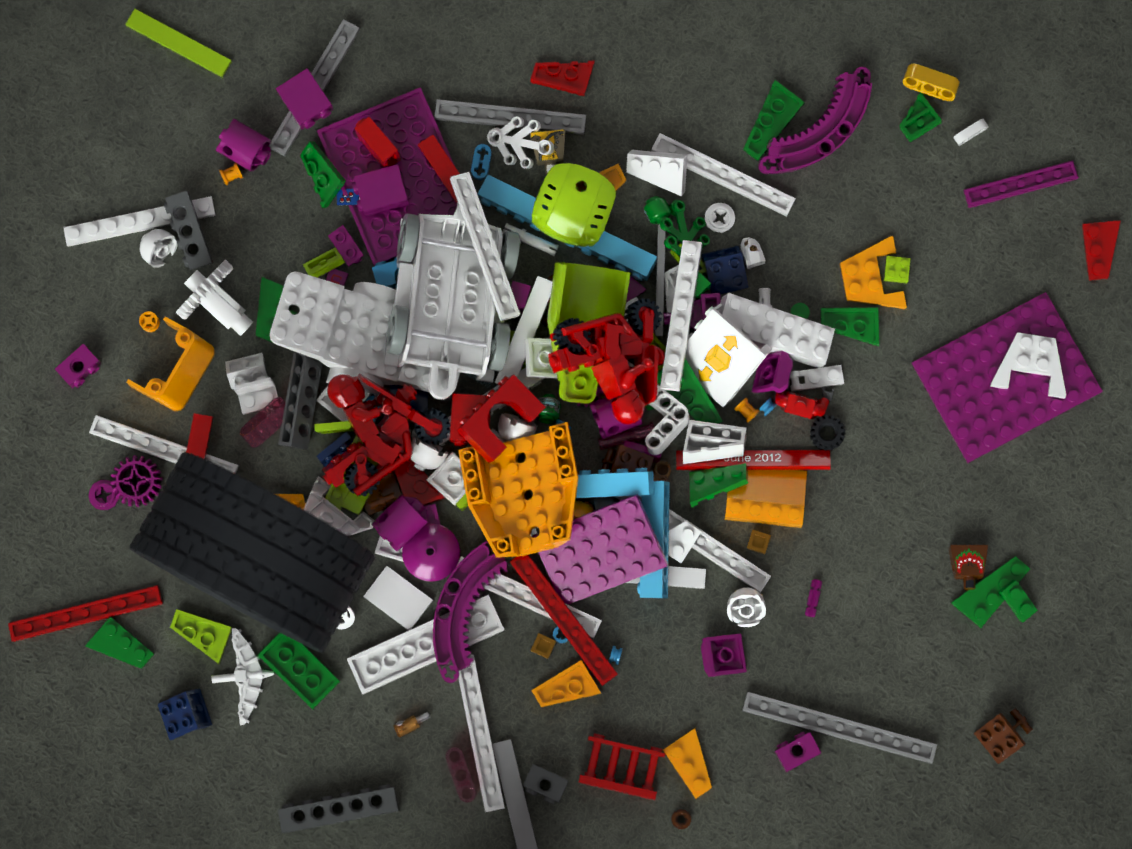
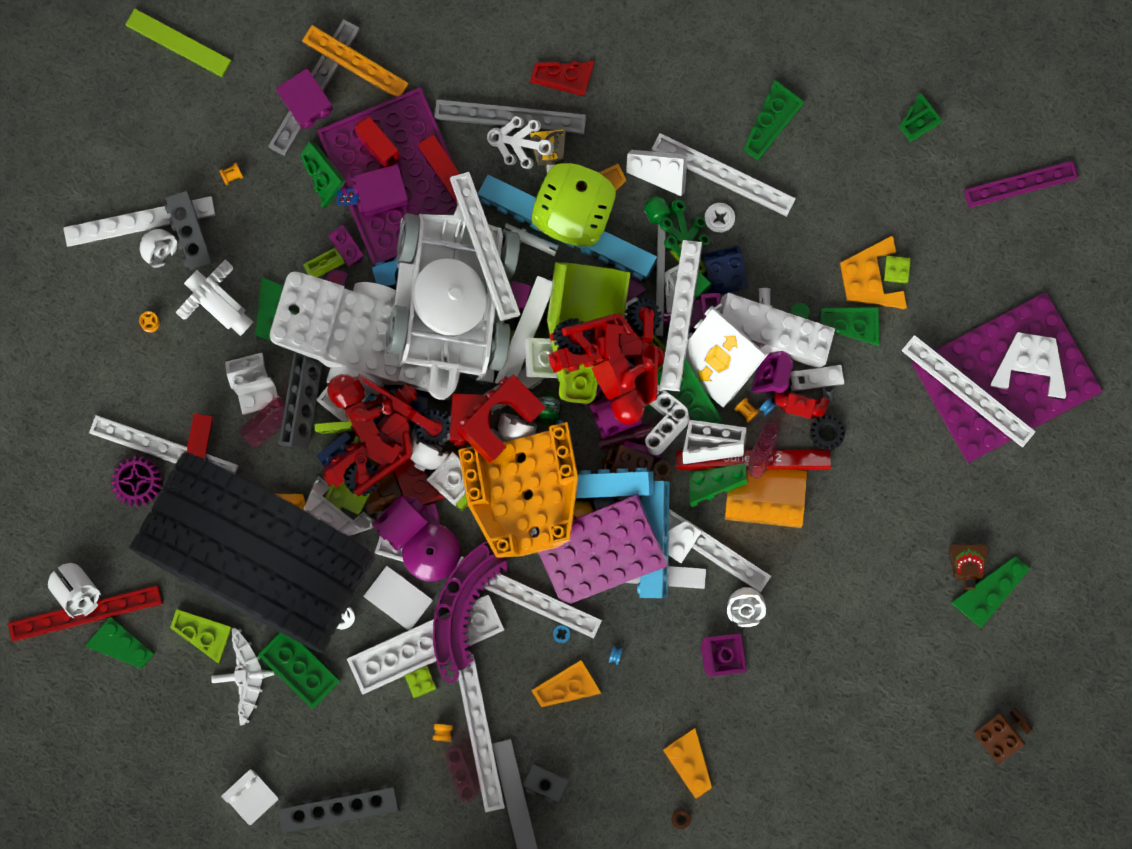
magenta brick [55,344,101,388] -> none
magenta gear [89,480,119,510] -> none
light orange windscreen [126,317,215,411] -> none
dark blue bracket [158,689,212,740] -> none
magenta cylinder [216,119,271,172] -> none
clear orange piece [393,712,430,738] -> none
dark azure beam [471,144,491,180] -> none
red tile [509,555,618,686] -> none
pearl gold plate [531,633,556,659] -> none
red fence [579,734,665,800] -> none
white rock [740,237,765,269] -> none
light grey plate [742,692,937,764] -> none
pearl gold plate [747,529,771,554] -> none
magenta gear [758,66,872,174] -> none
magenta brick [775,731,821,772] -> none
magenta axle [805,579,822,617] -> none
yellow beam [903,64,960,101] -> none
white beam [953,119,989,146] -> none
green plate [999,579,1038,622] -> none
red wing [1082,220,1121,280] -> none
none -> white cylinder [48,563,101,618]
none -> white bracket [221,769,278,825]
none -> light orange tile [302,25,409,98]
none -> lime piece [405,666,437,698]
none -> white dish [412,258,486,335]
none -> light orange wheel [433,724,453,742]
none -> clear pink beam [748,423,779,478]
none -> white plate [902,335,1035,448]

